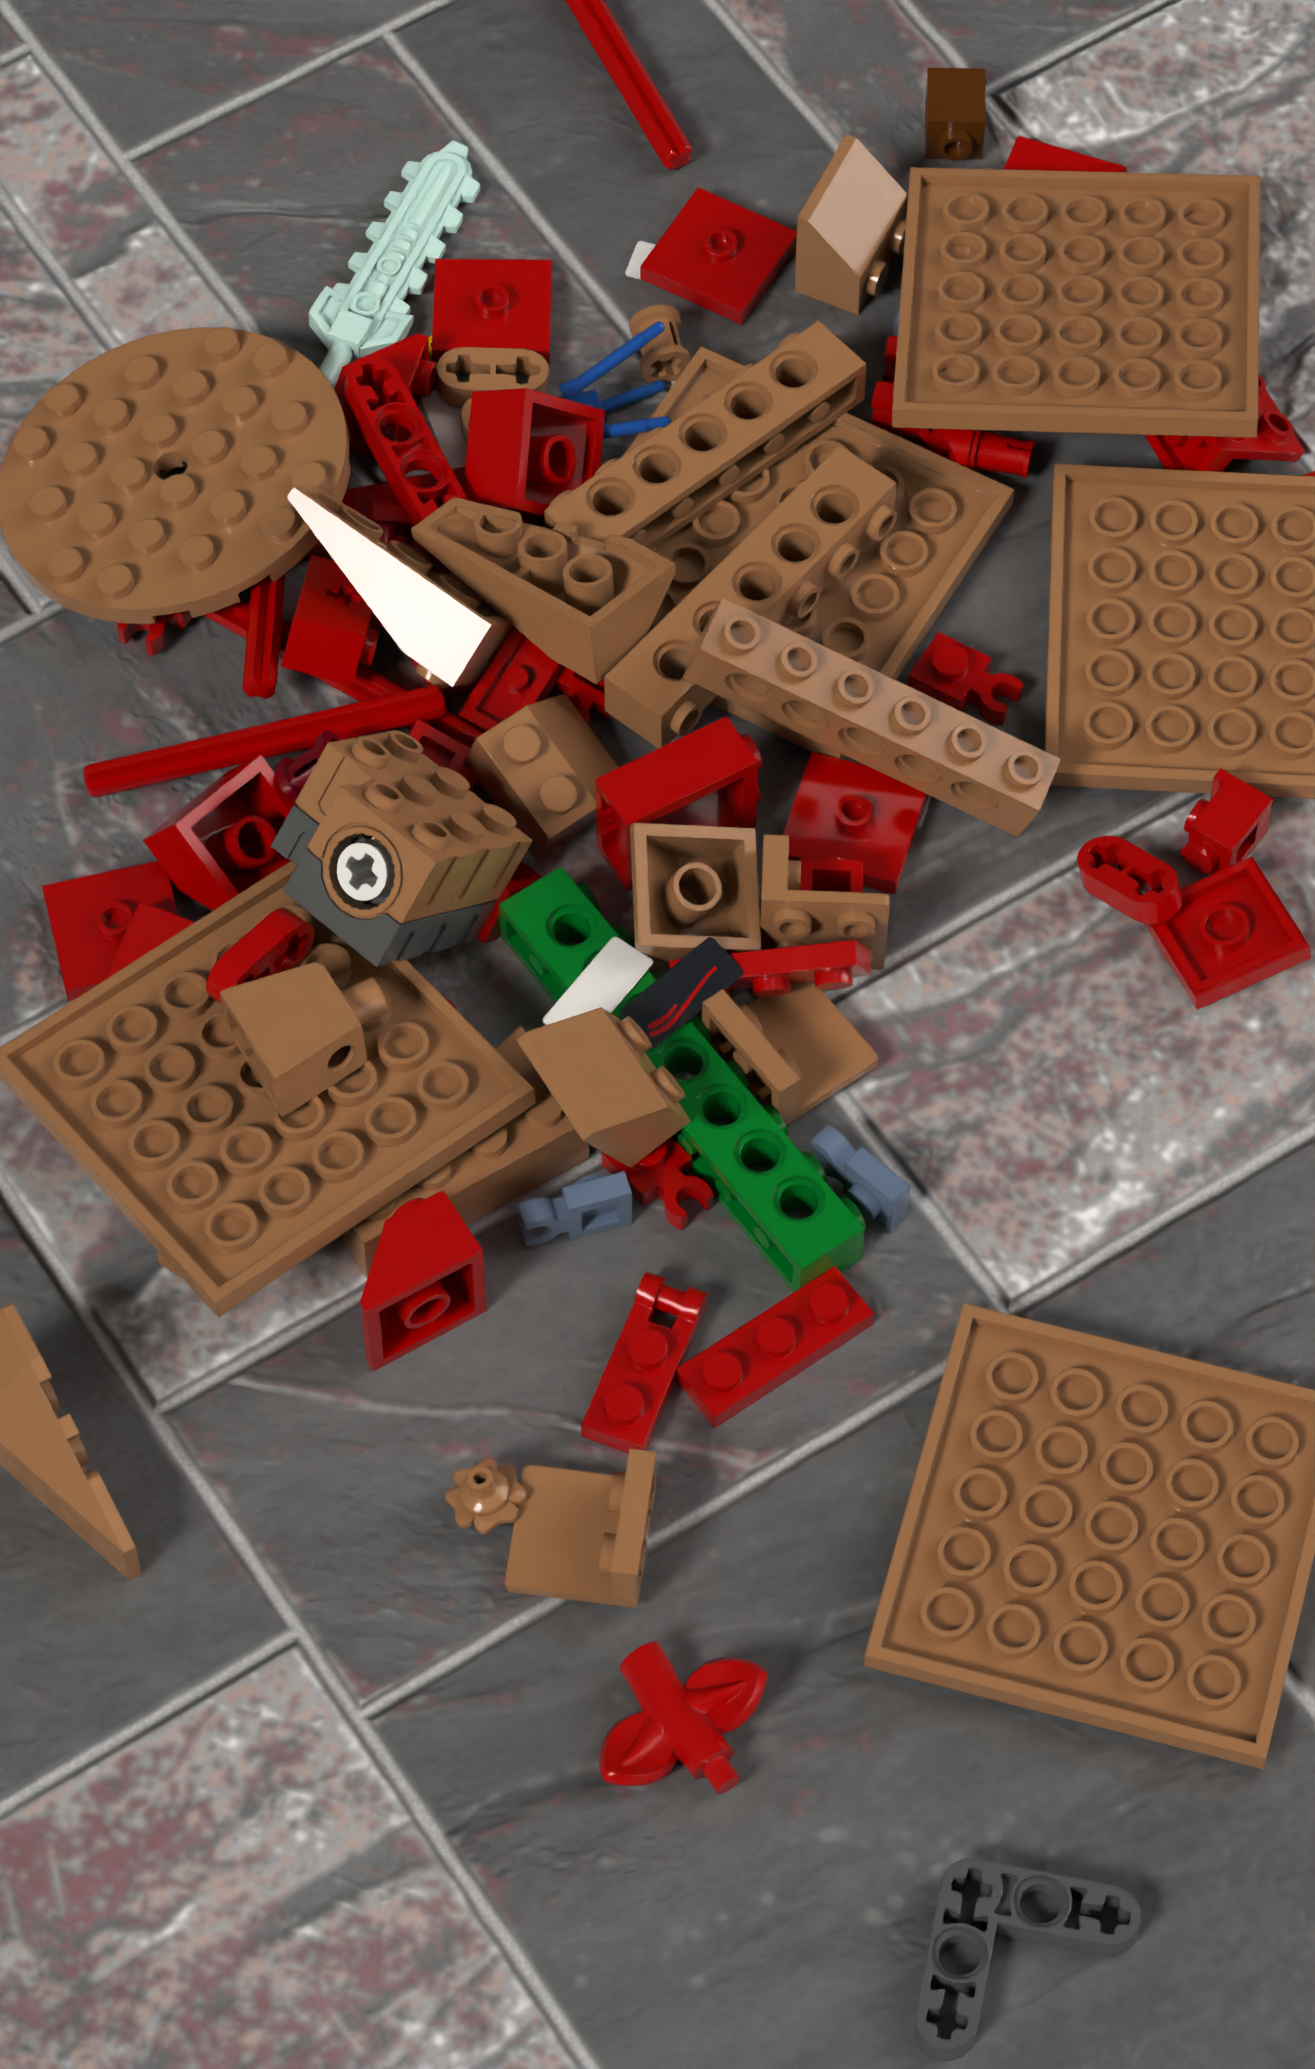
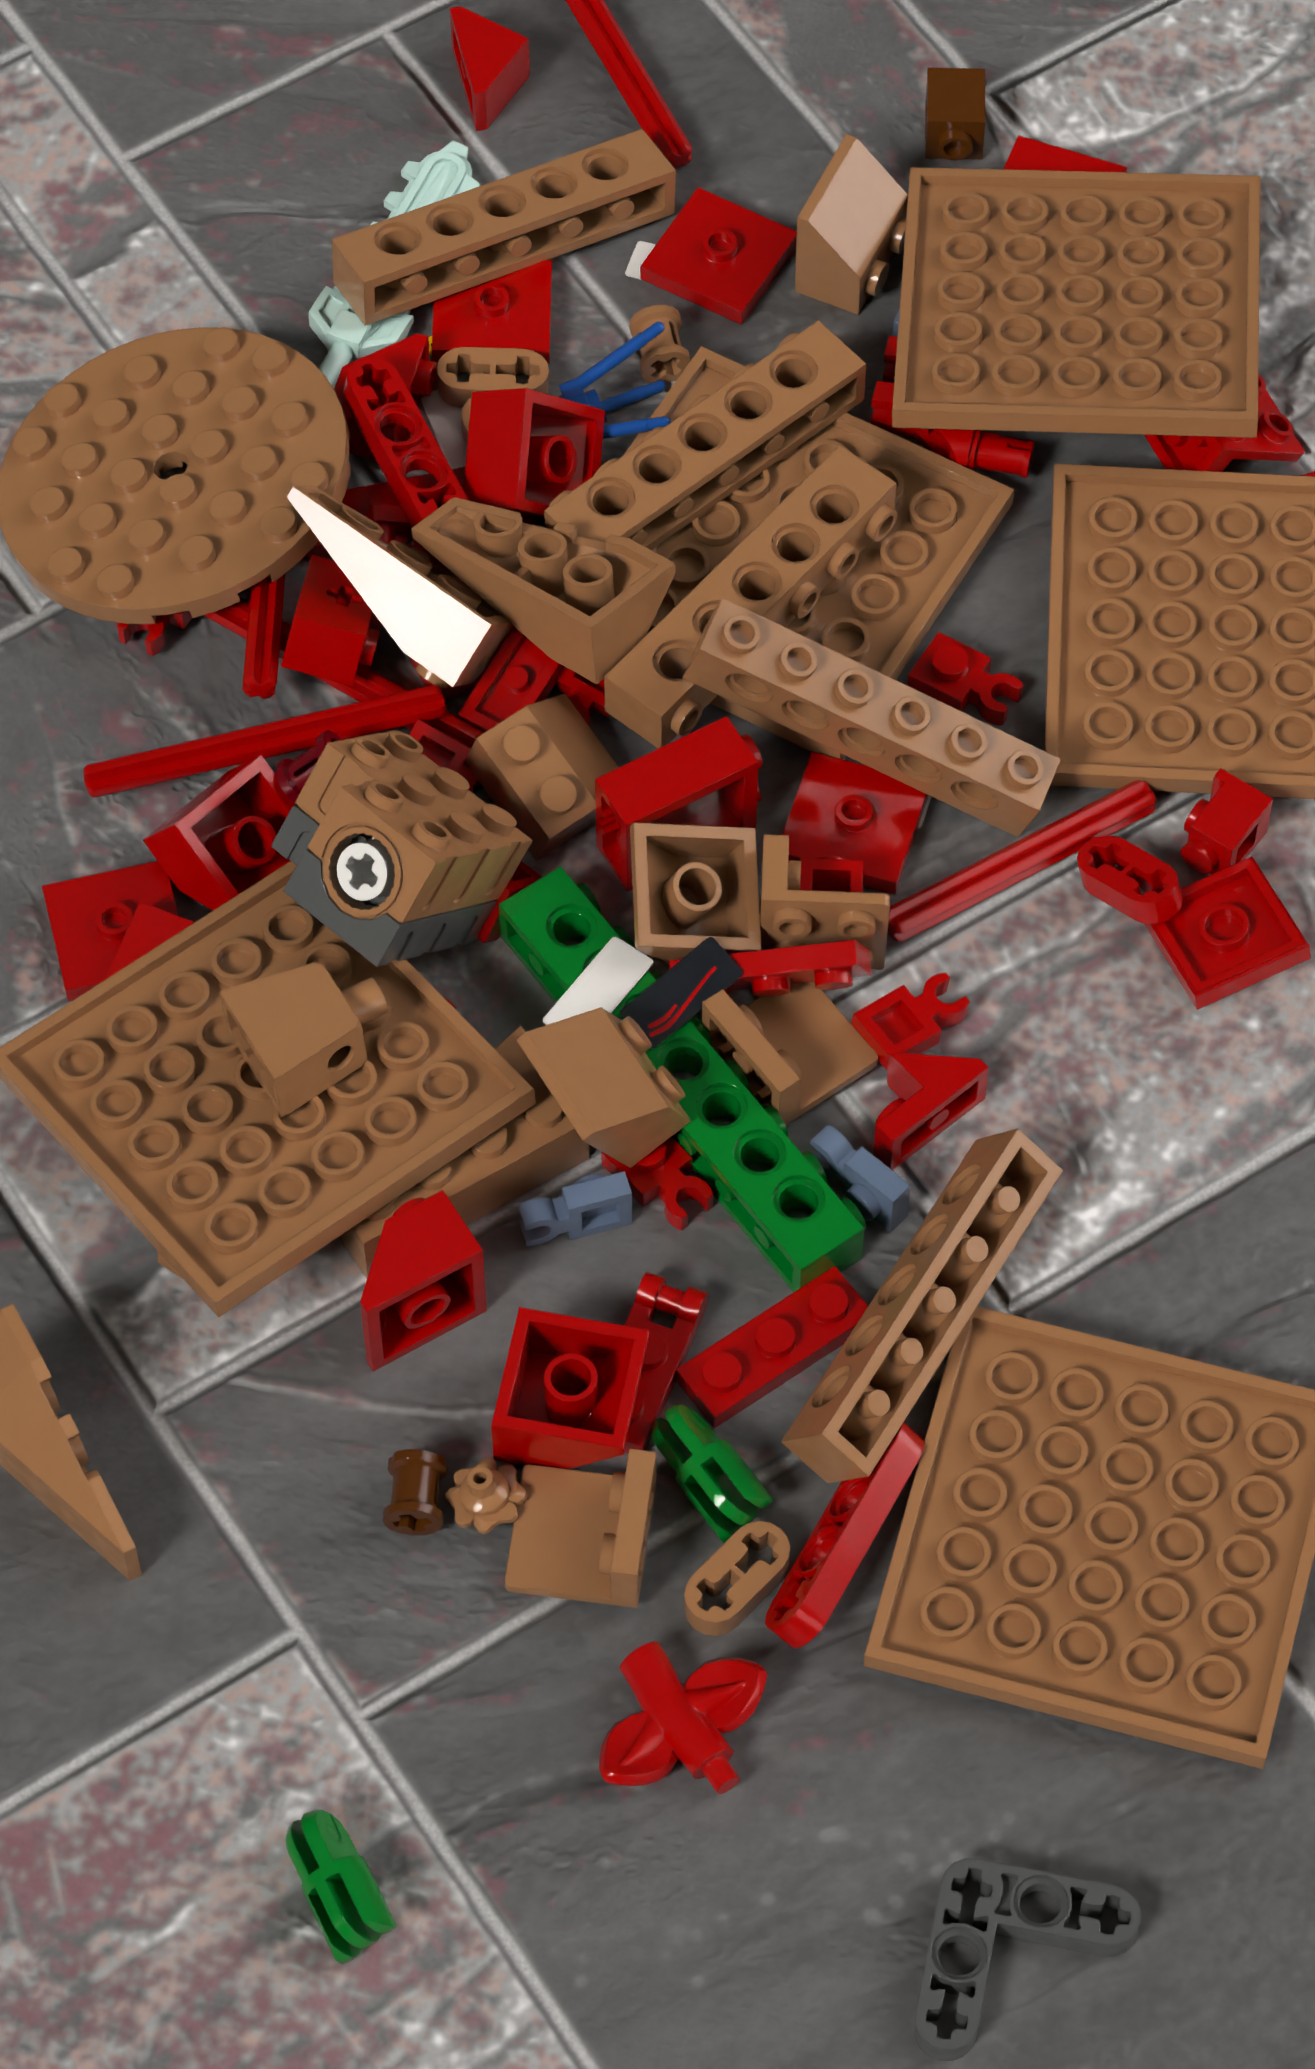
red beam [206,907,315,1004] -> none
none -> green arm [285,1810,397,1964]
none -> medium nougat brick [332,129,676,326]
none -> reddish brown bush [382,1449,448,1535]
none -> red slope [450,6,530,131]
none -> red slope [491,1307,650,1469]
none -> green arm [651,1404,774,1543]
none -> medium nougat beam [684,1521,791,1636]
none -> red beam [765,1422,924,1649]
none -> medium nougat brick [781,1128,1063,1484]
none -> red plate [851,973,970,1070]
none -> red slope [873,1053,989,1171]
none -> red axle [888,780,1157,941]

